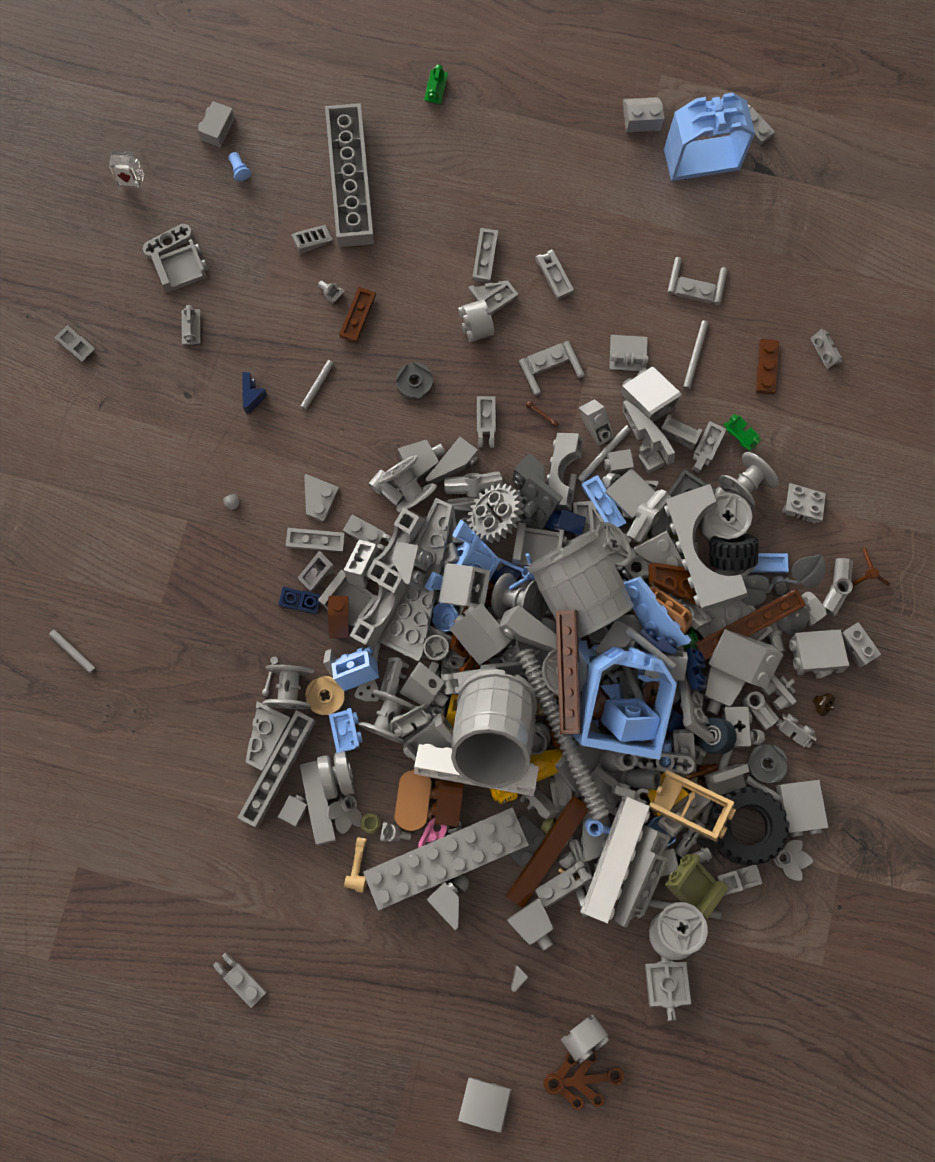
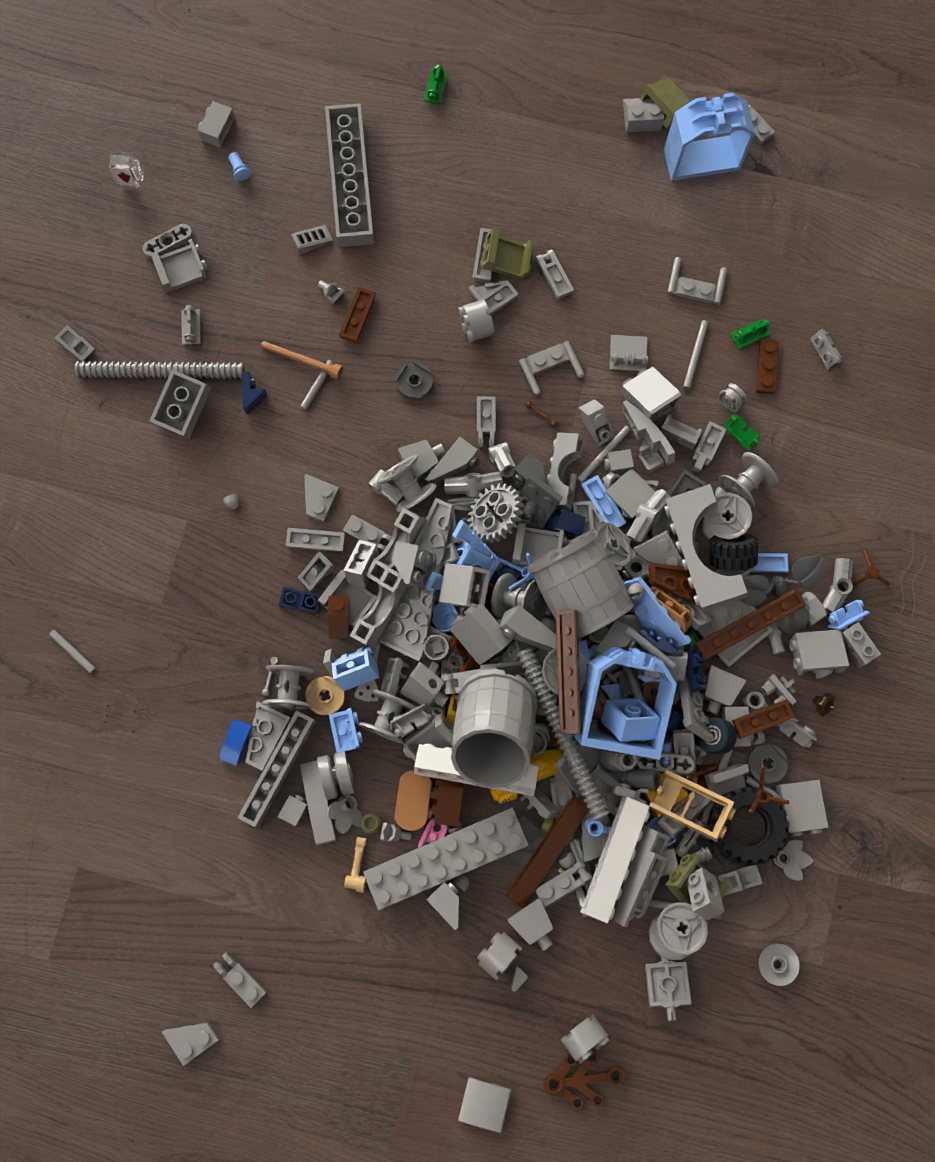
light grey slope [708,629,784,689] -> none
light grey hinge [782,483,826,524] -> none
none -> light grey piece [75,361,245,379]
none -> light grey brick [150,369,212,439]
none -> light grey wing [162,1022,220,1066]
none -> blue slope [218,719,252,765]
none -> medium nougat piece [261,341,344,380]
none -> light grey brick [477,932,523,981]
none -> olive panel [481,227,534,280]
none -> light grey piece [488,442,516,478]
none -> light grey hinge [627,583,644,601]
none -> olive panel [640,78,691,129]
none -> light grey brick [686,868,724,920]
none -> light grey wheel [718,383,748,413]
none -> green hinge [730,319,771,349]
none -> reddish brown plate [732,699,795,739]
none -> reddish brown plant [749,765,789,814]
none -> light grey dish [758,944,800,986]
none -> light blue hinge [828,600,870,630]

